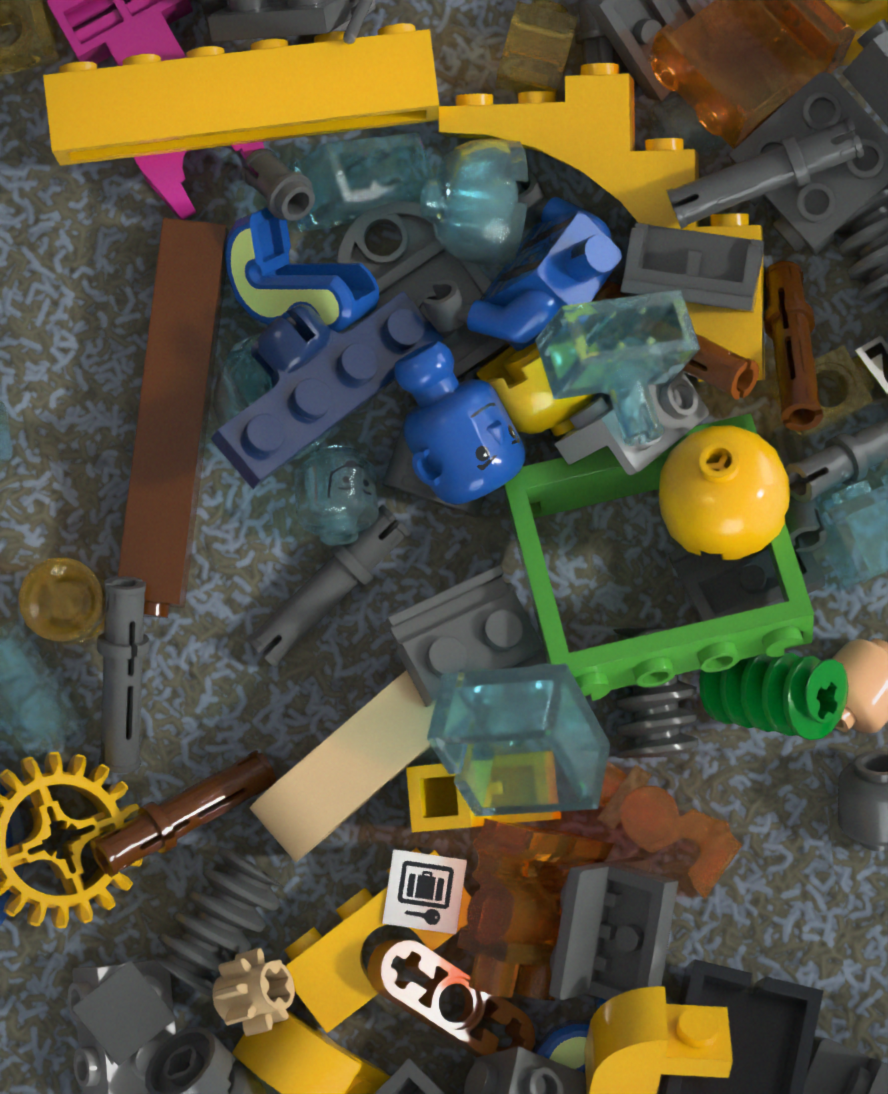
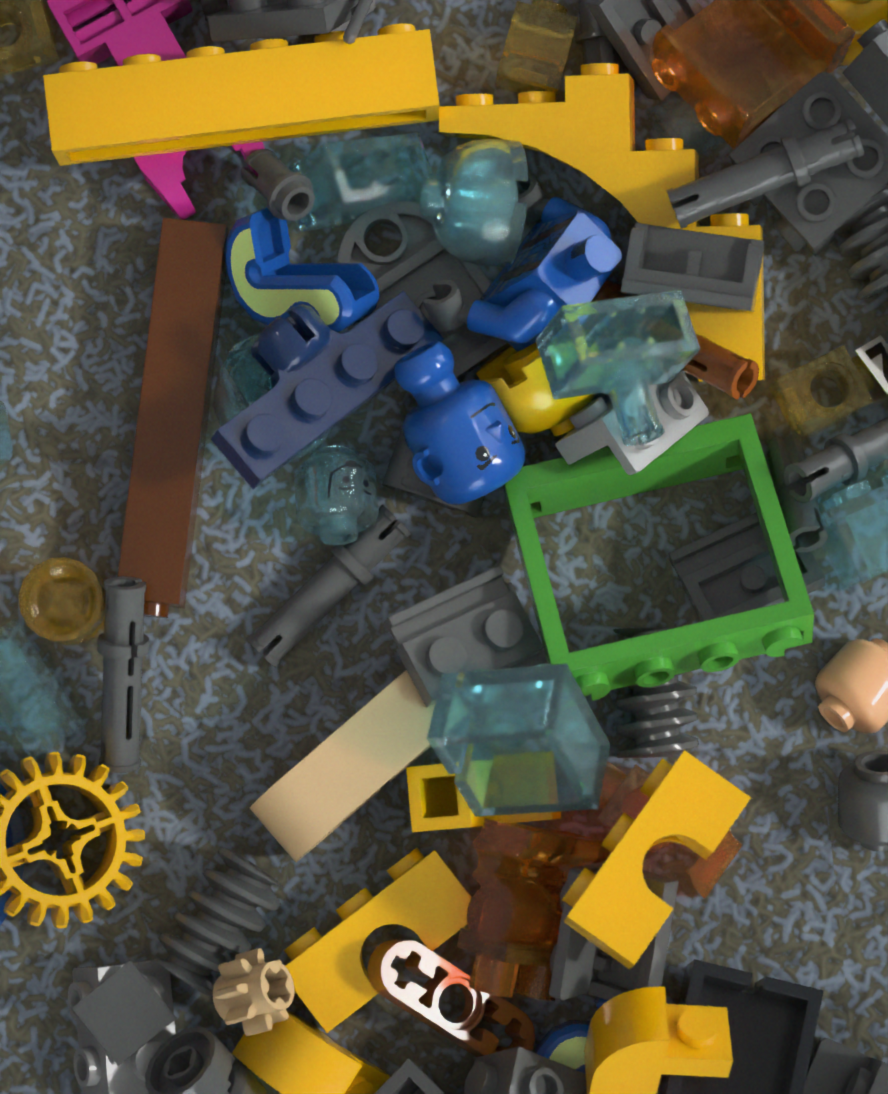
reddish brown pin [90,750,276,877] -> none
white sticker [382,849,467,934] -> none
yellow cylinder [659,426,790,560] -> none
green piece [699,652,849,740] -> none
reddish brown pin [763,261,824,431] -> none
none -> yellow arch [562,750,751,969]

